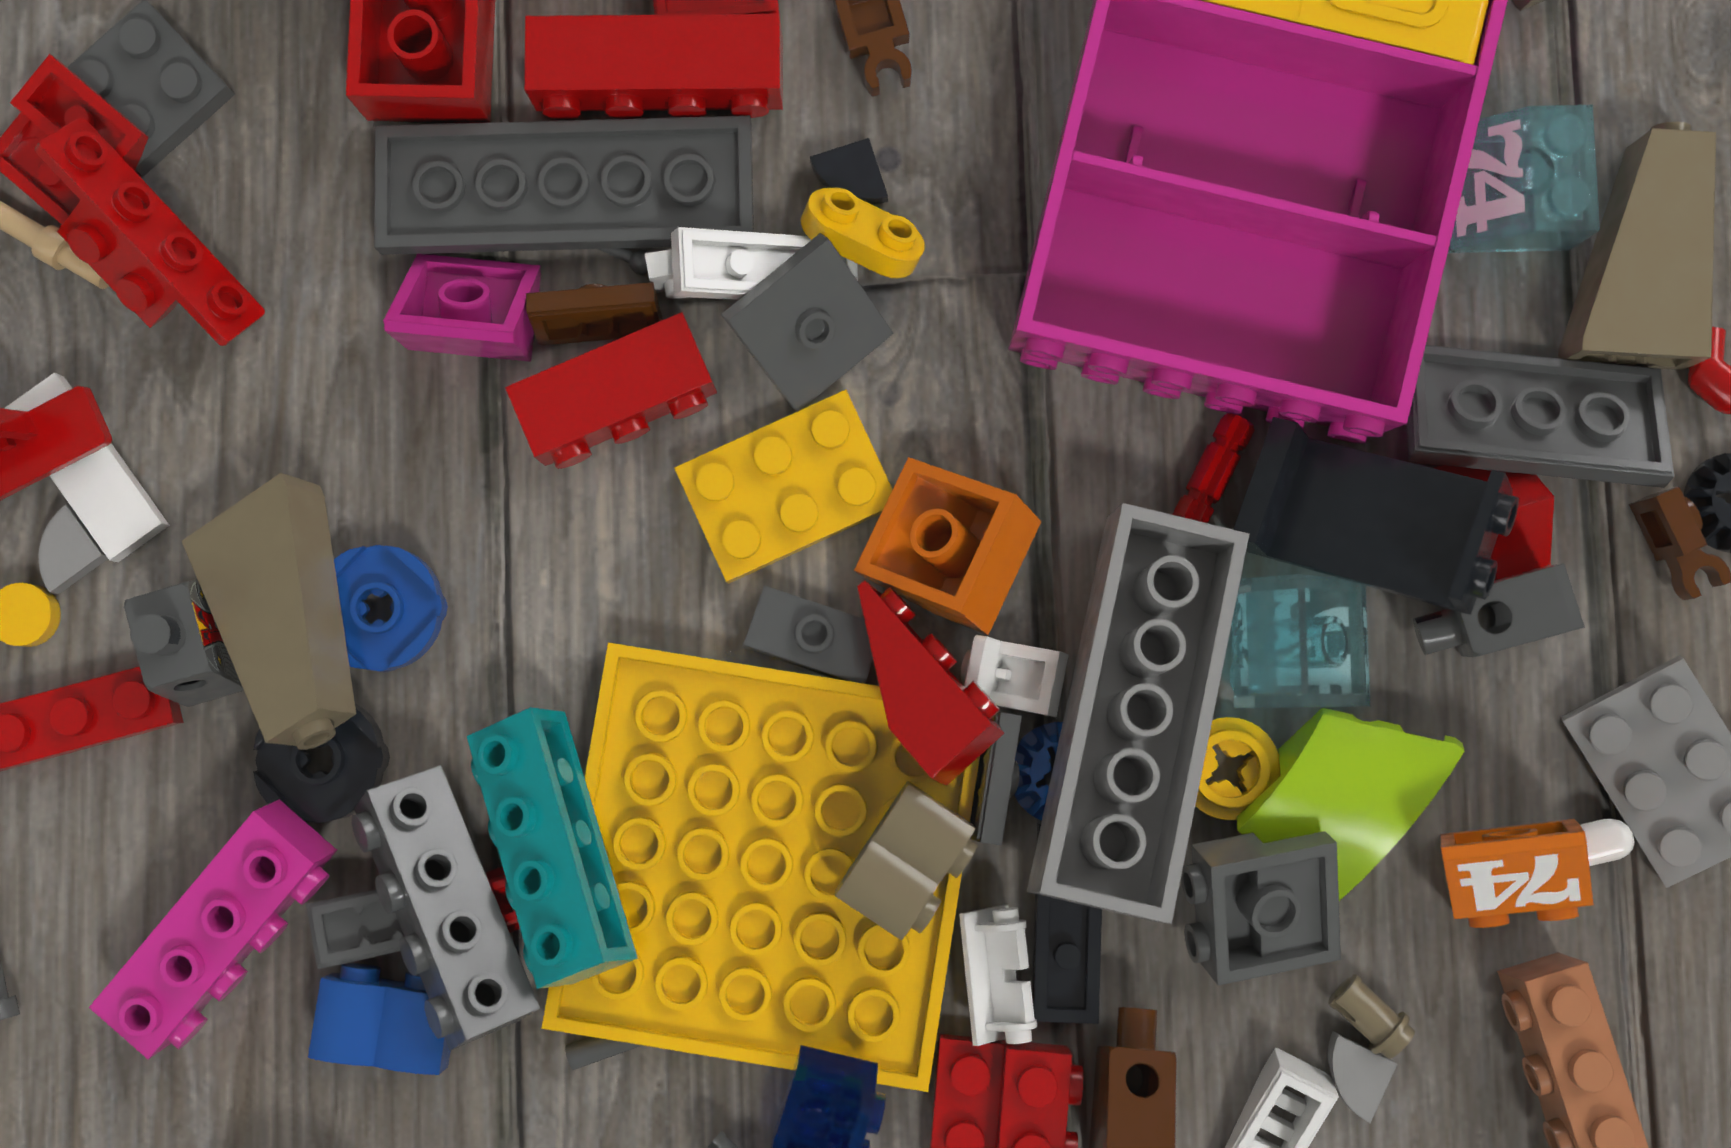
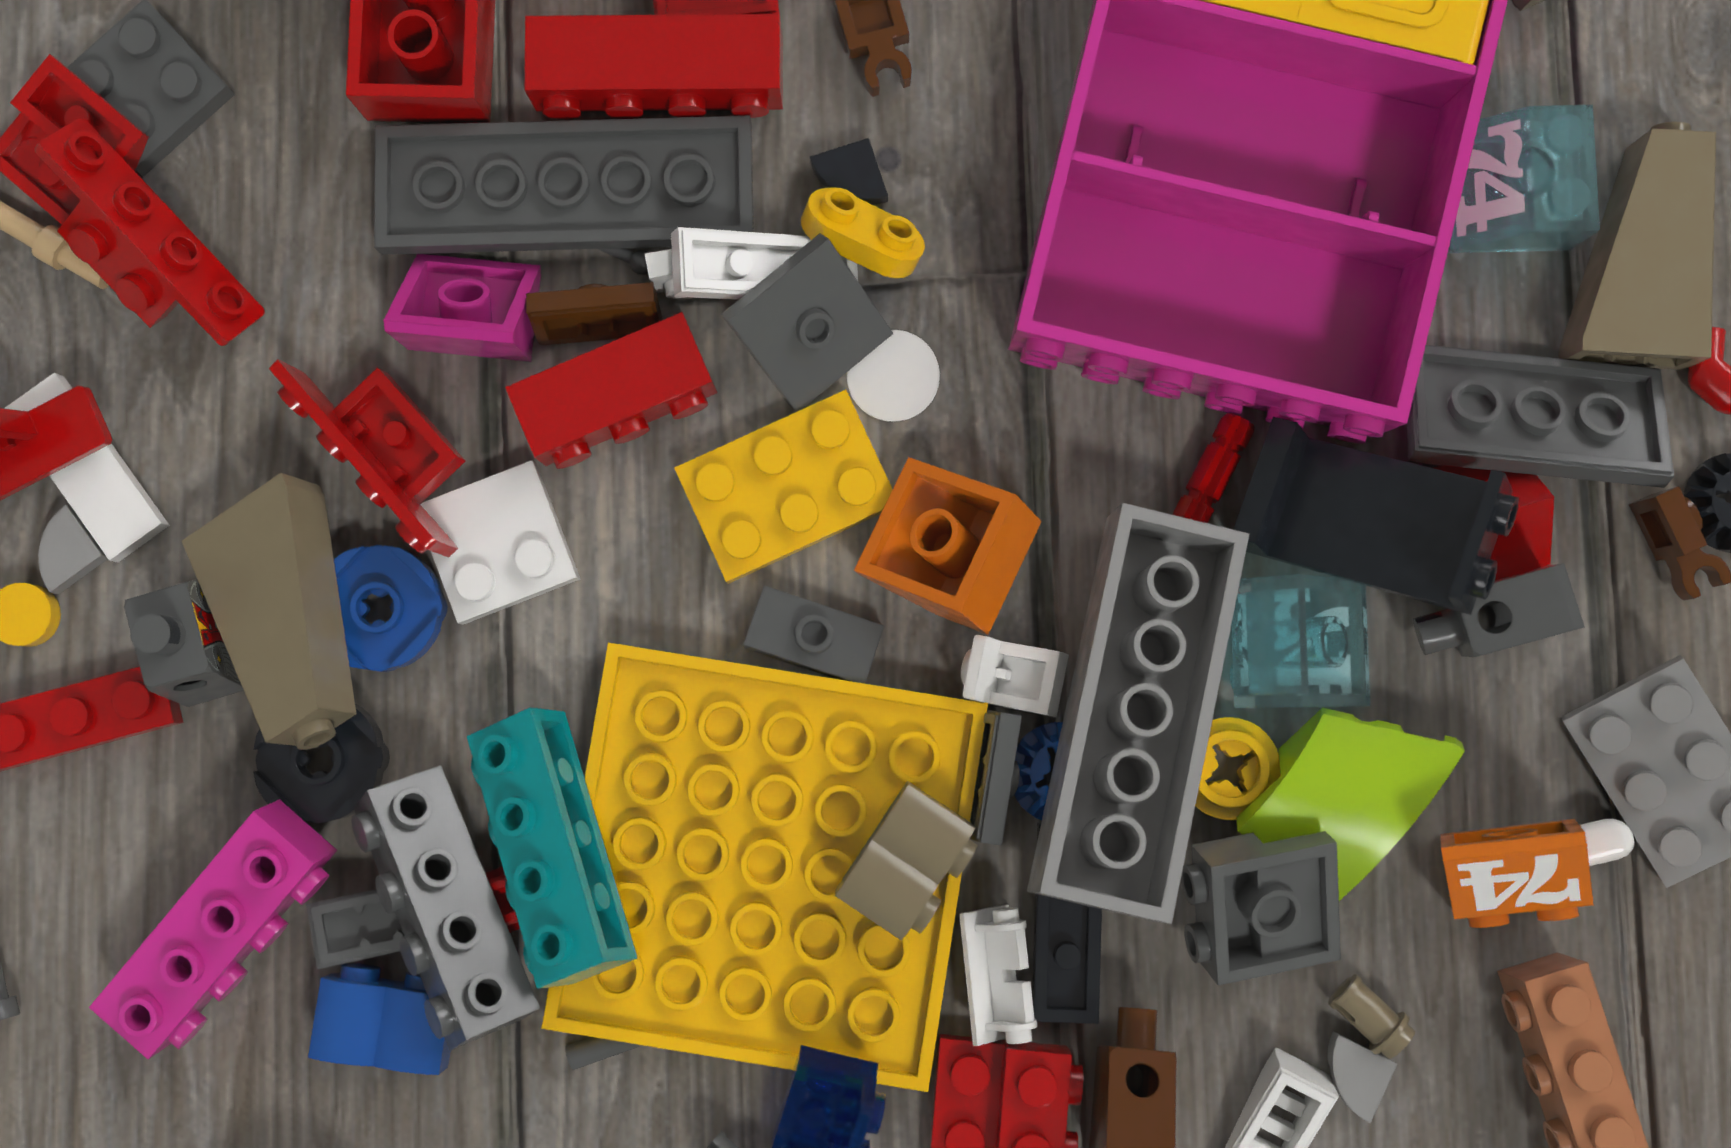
red slope [857,580,1005,786] -> none
none -> red bracket [269,359,466,558]
none -> white plate [420,460,580,625]
none -> white sticker [847,330,940,422]

